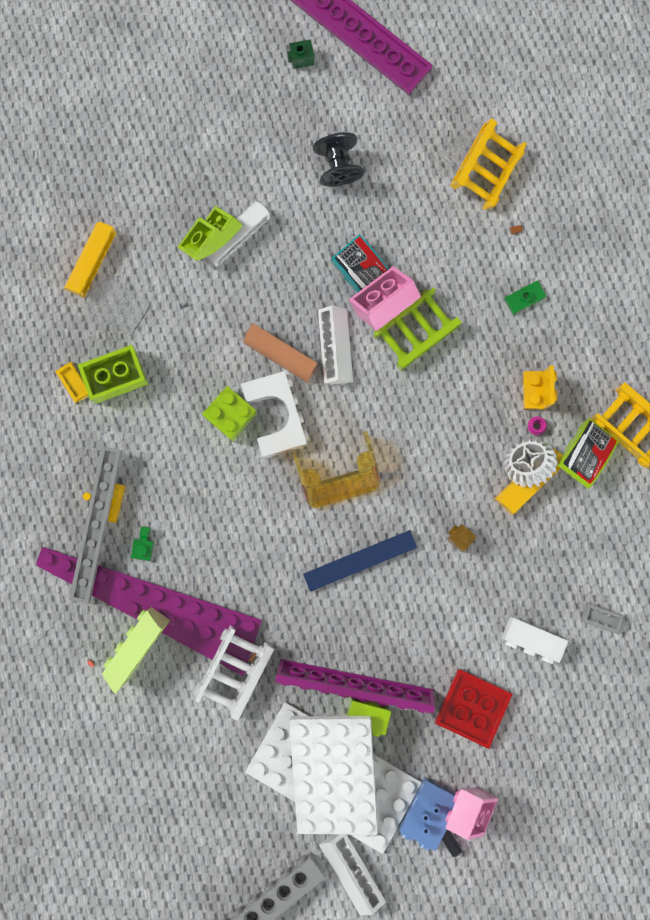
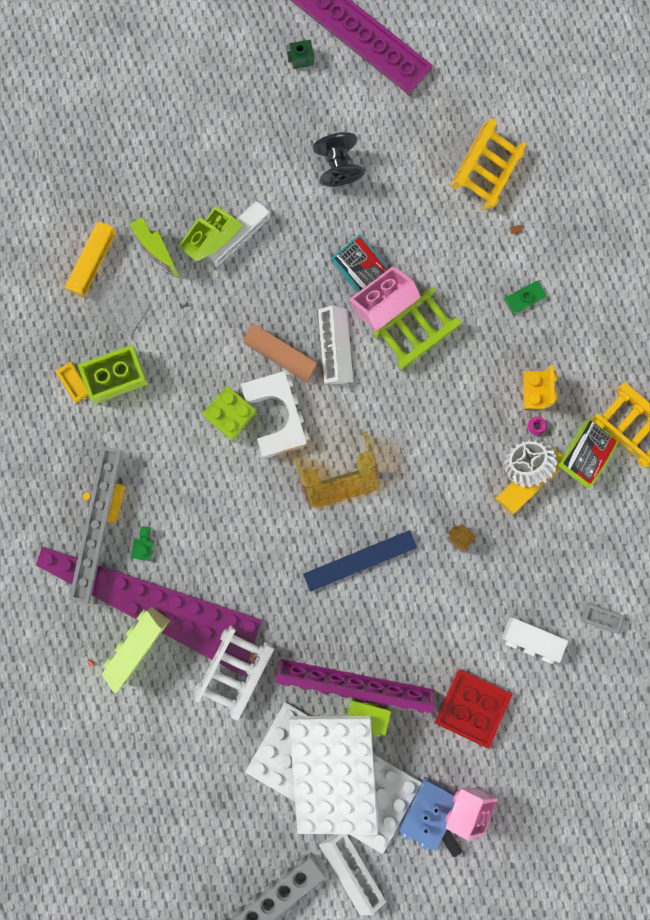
none -> lime slope [129,218,179,277]

